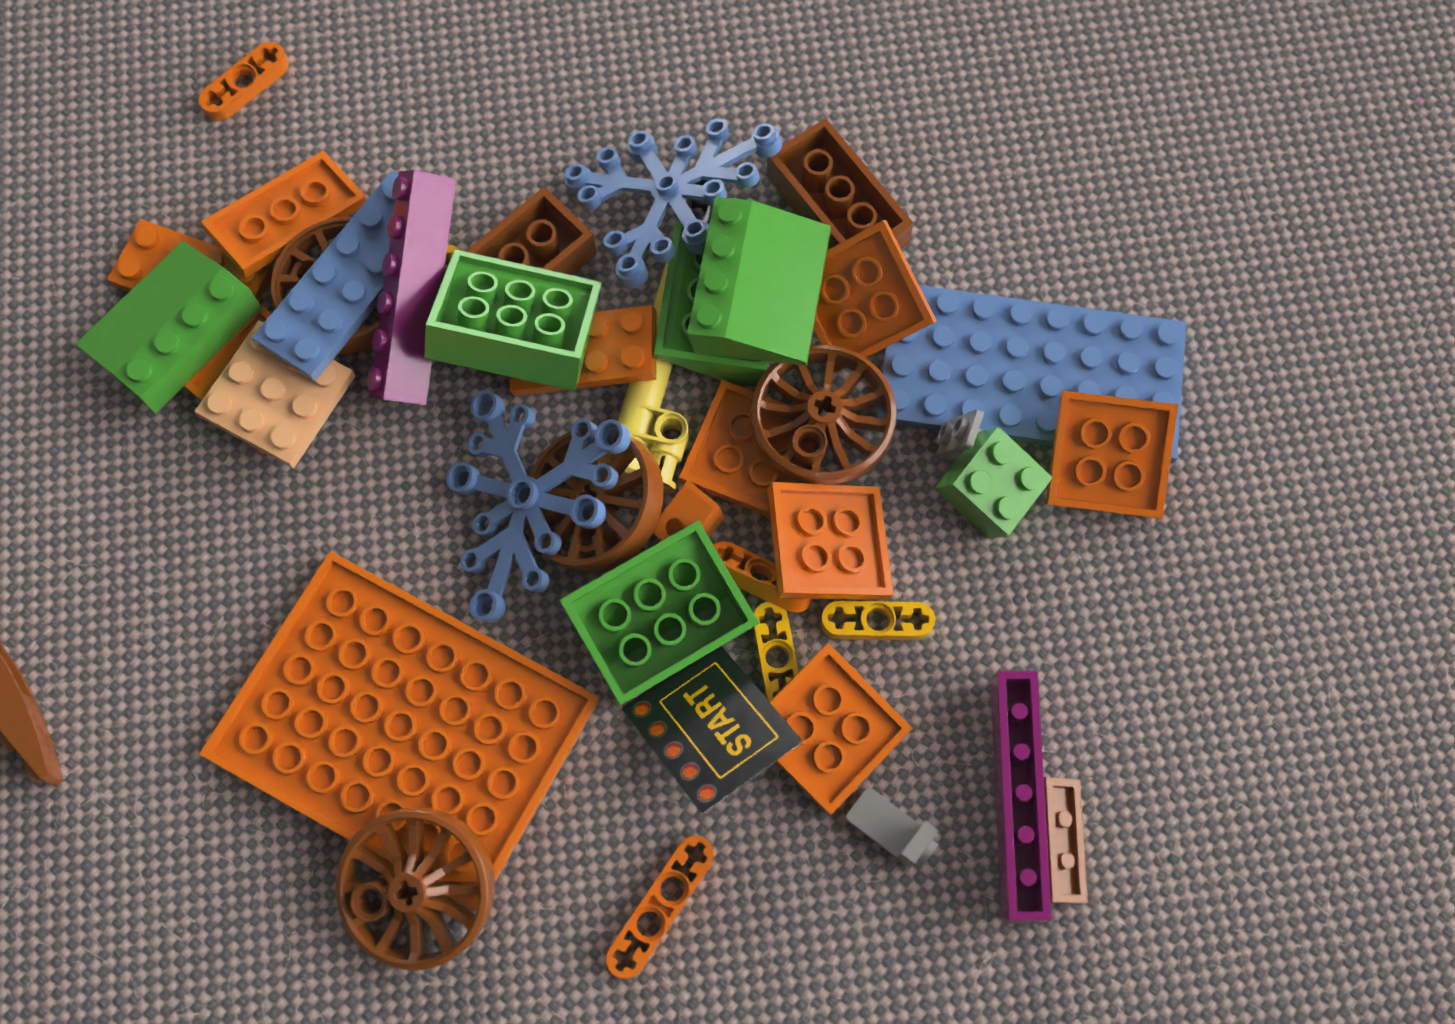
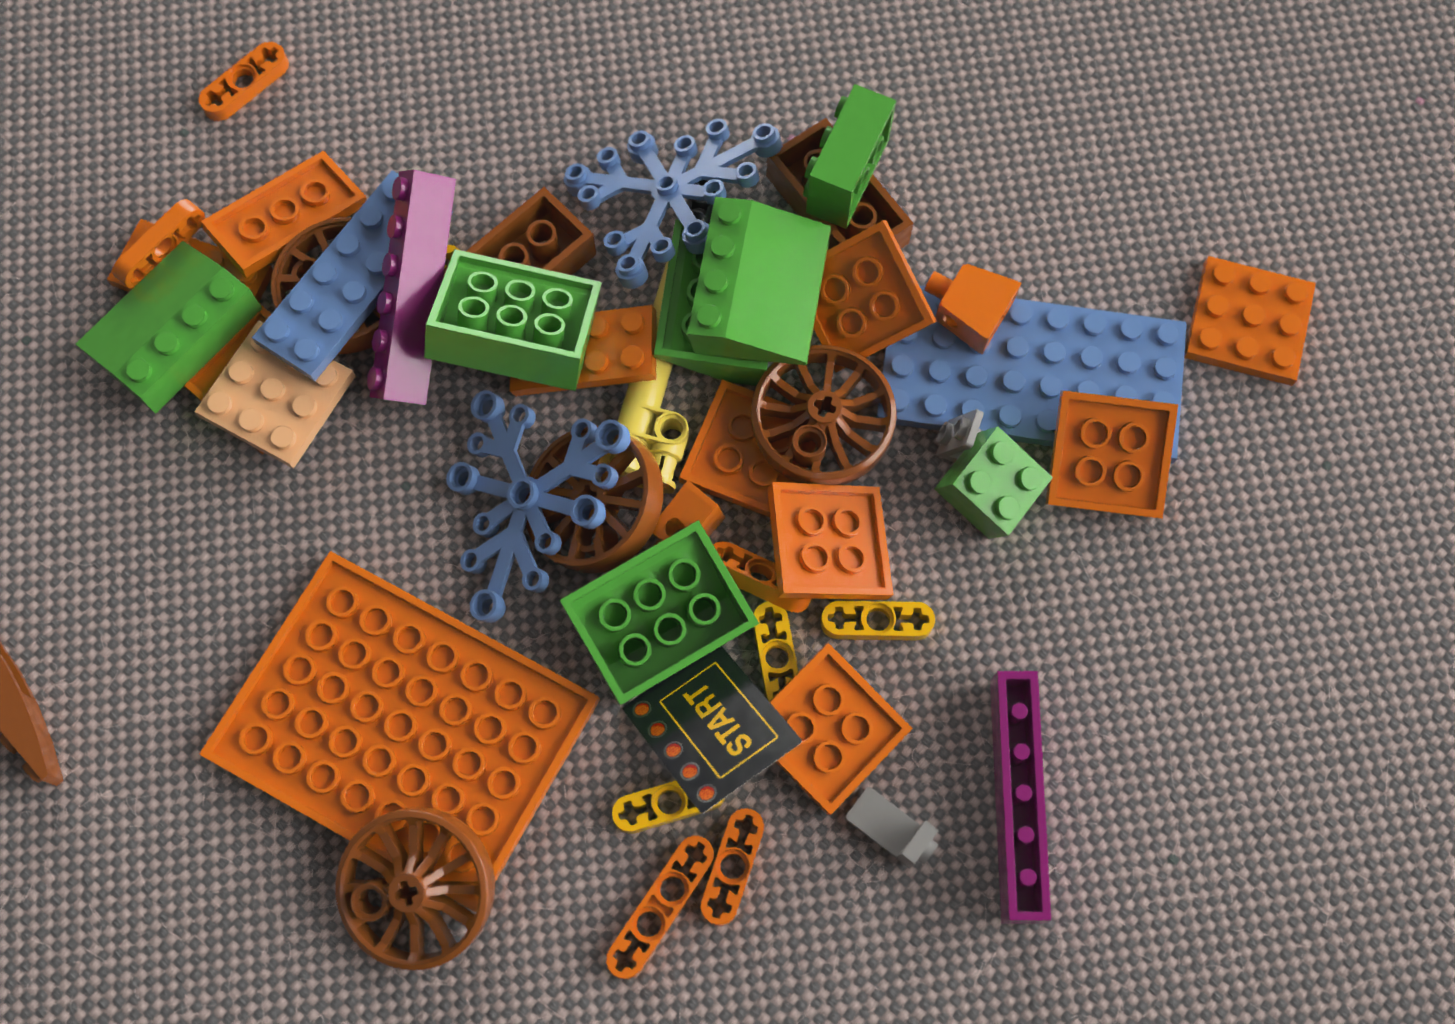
plate [1044,777,1088,905] -> none
none -> orange beam [112,199,205,289]
none -> yellow beam [612,780,726,834]
none -> orange beam [701,808,764,926]
none -> bright green brick [803,84,896,229]
none -> orange torso [924,264,1022,354]
none -> orange plate [1184,256,1316,386]

